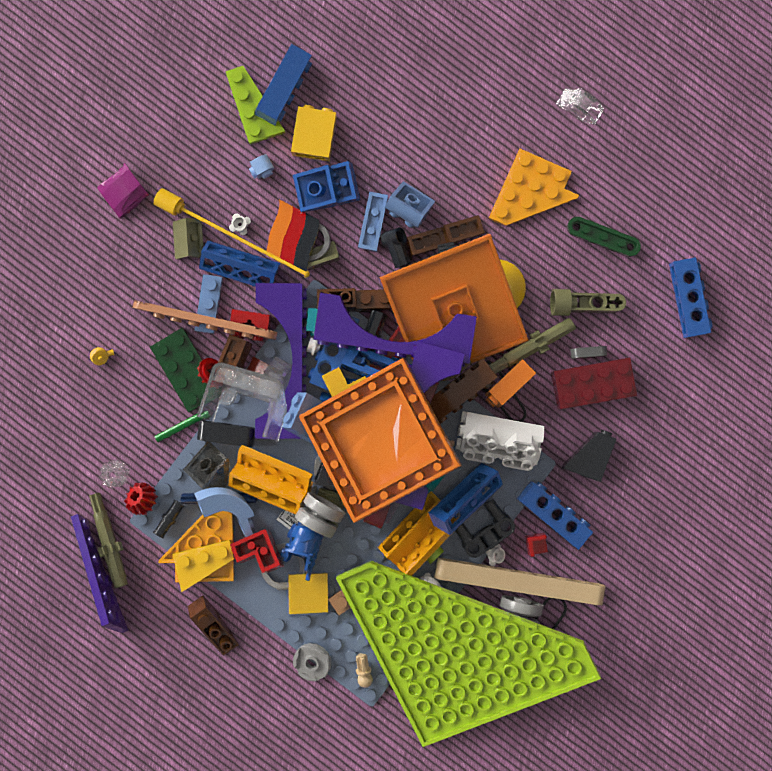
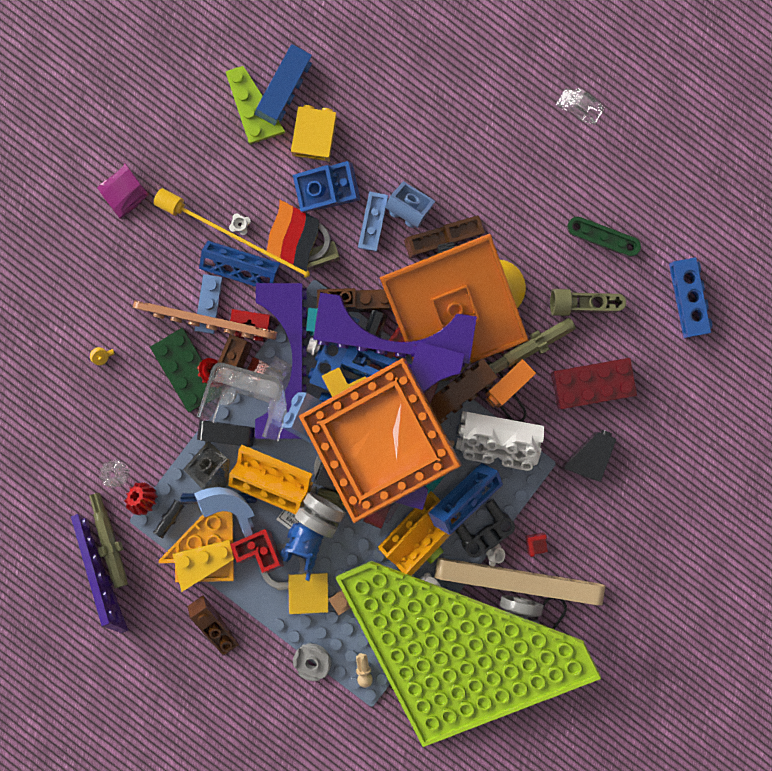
green bar [154,409,209,442] -> none
olive panel [173,218,203,259] -> none
light blue plate [249,154,274,179] -> none
black piece [381,227,411,268] -> none
light orange wing [488,149,579,226] -> none
blue brick [516,481,593,550] -> none
dark grey beam [570,346,607,359] -> none

